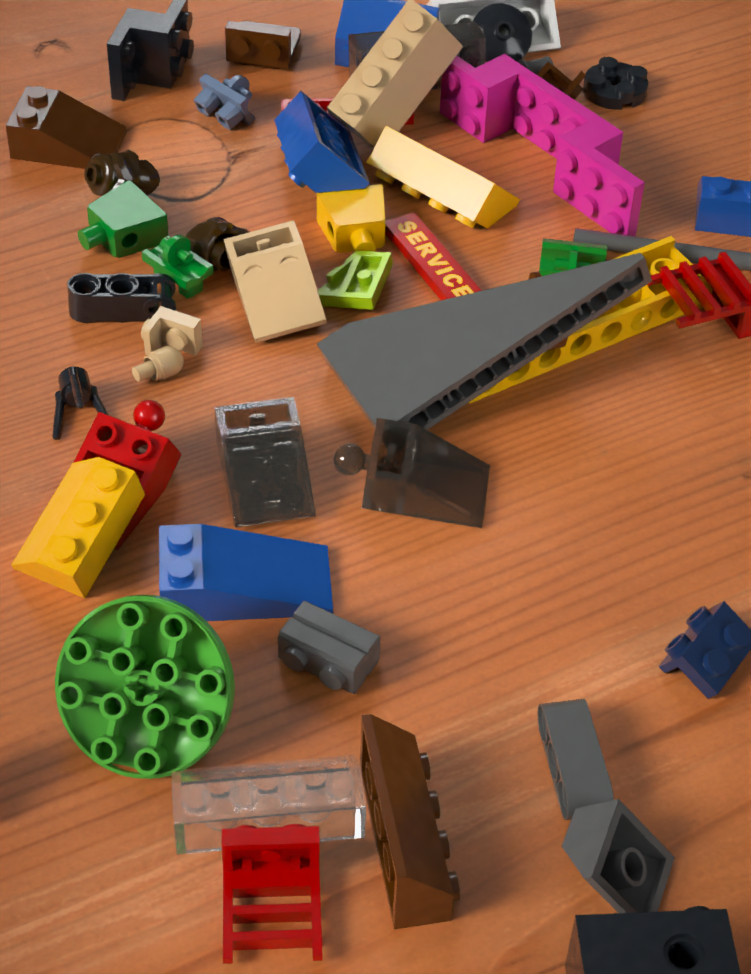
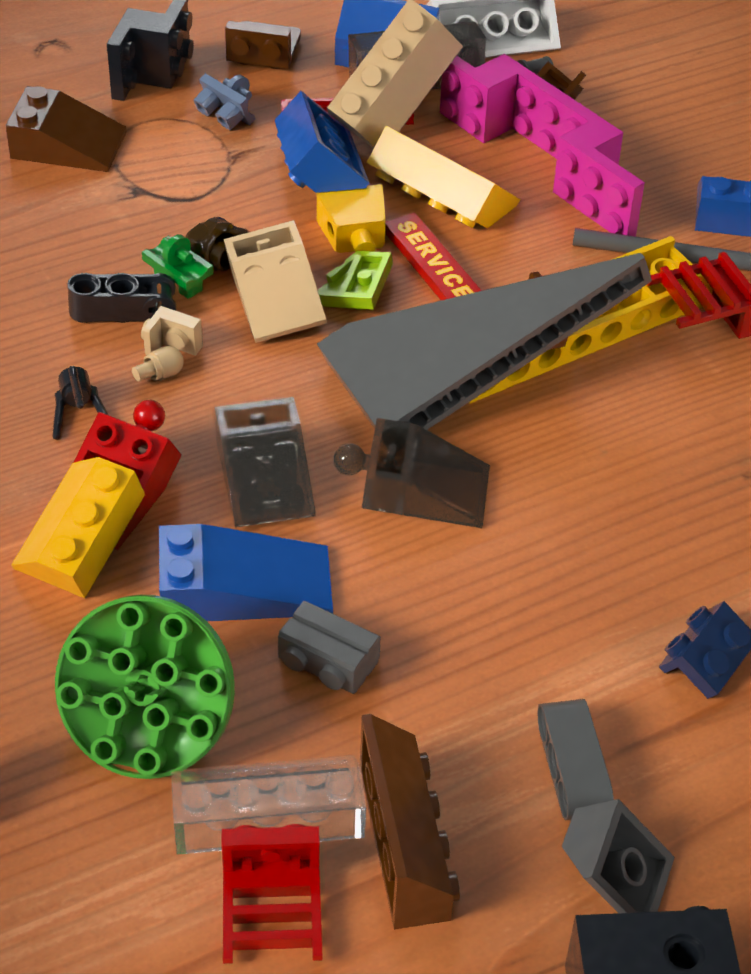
green torso [78,180,169,258] -> none
dark brown head [84,149,160,196] -> none
black dish [470,3,532,62] -> none
green hips [539,238,607,276] -> none
black plate [583,57,648,110] -> none

